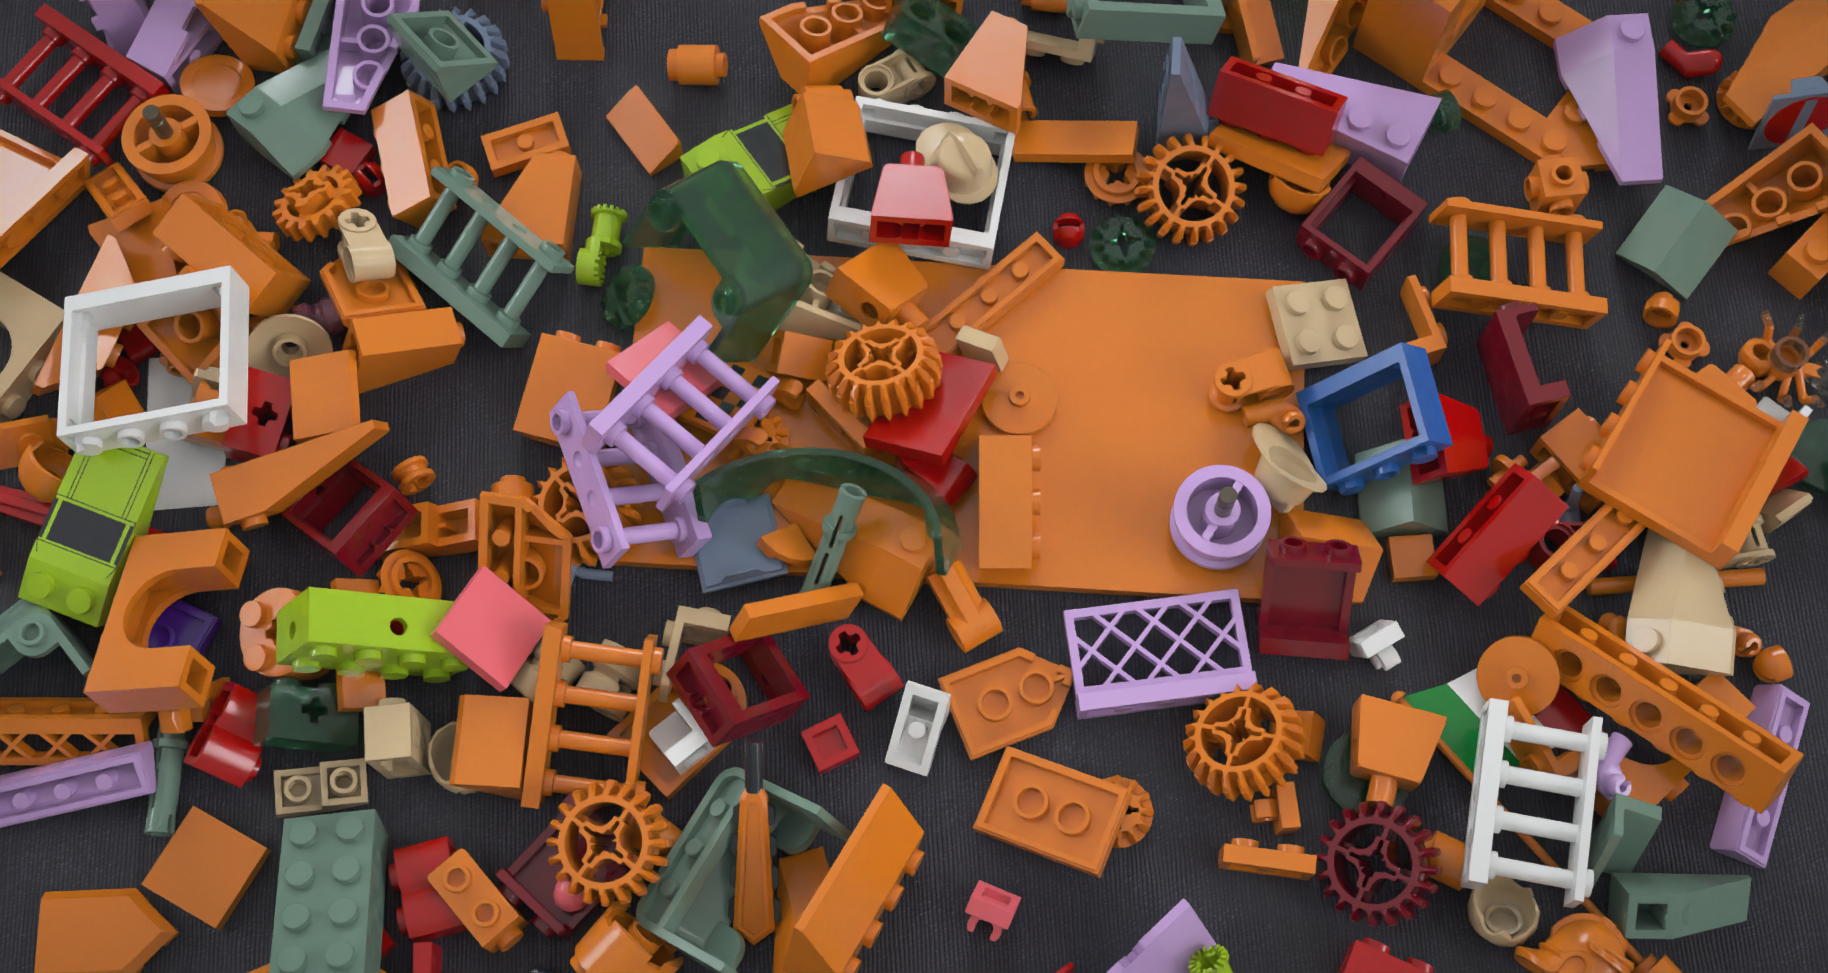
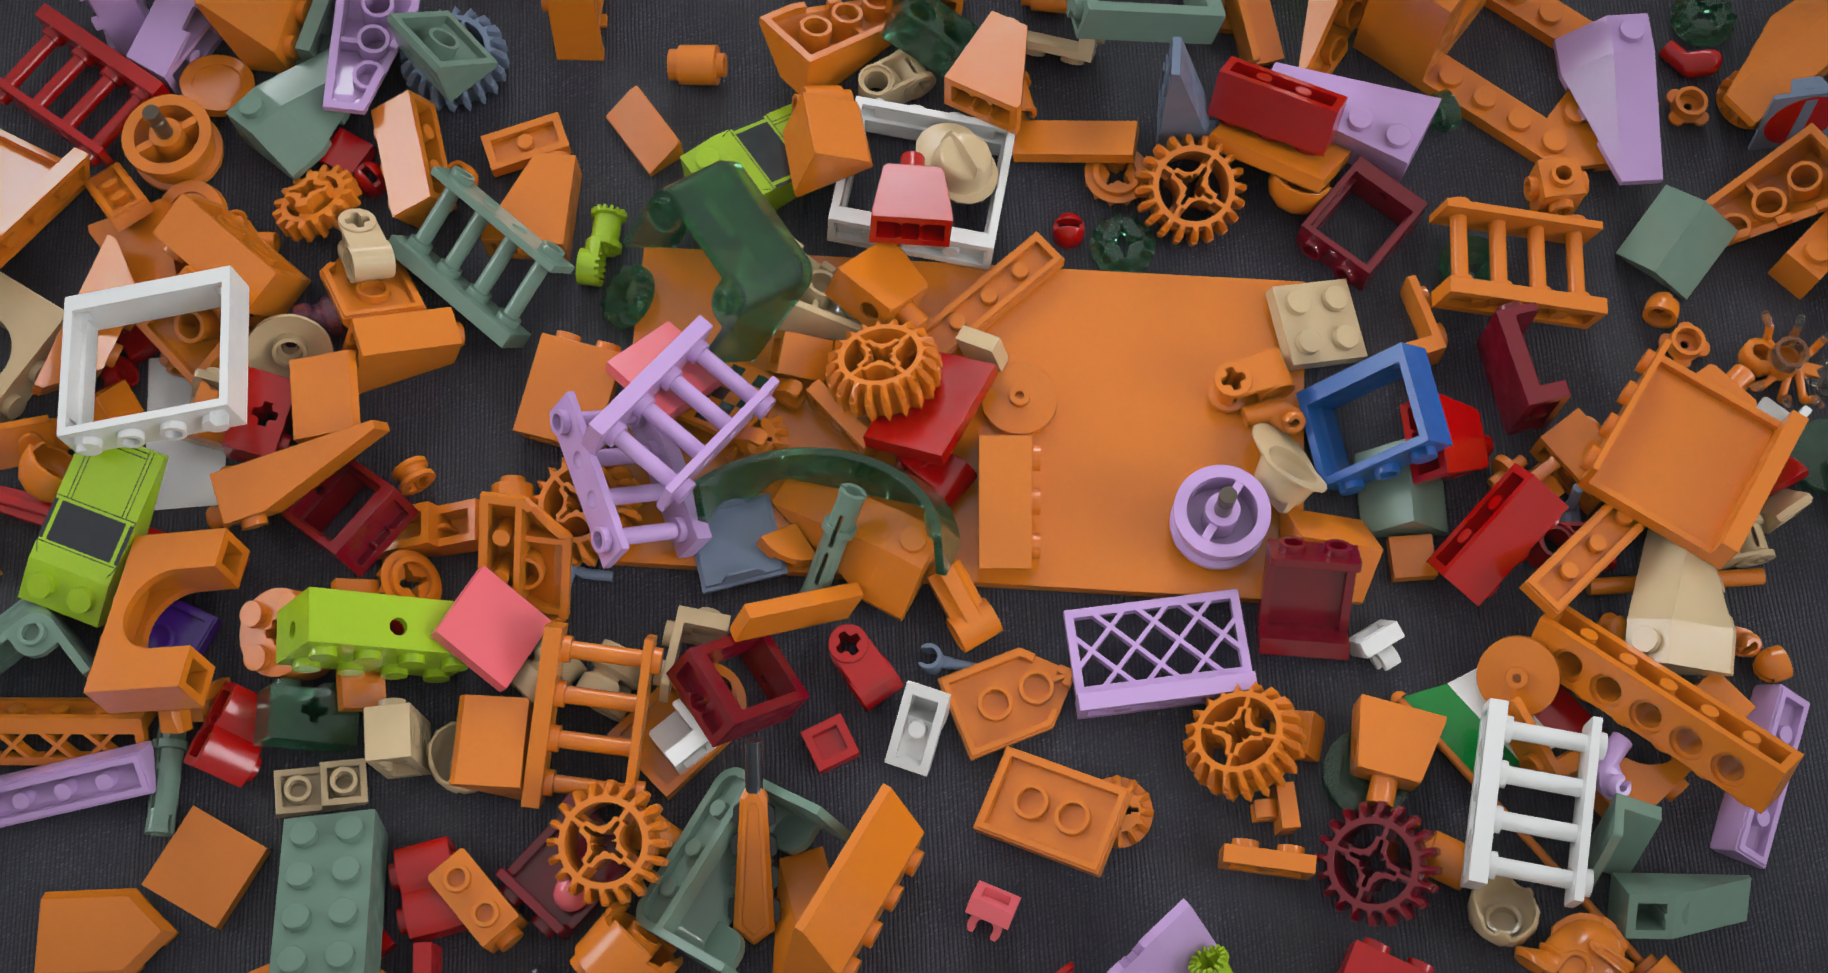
none -> sand blue hand [918,643,977,675]

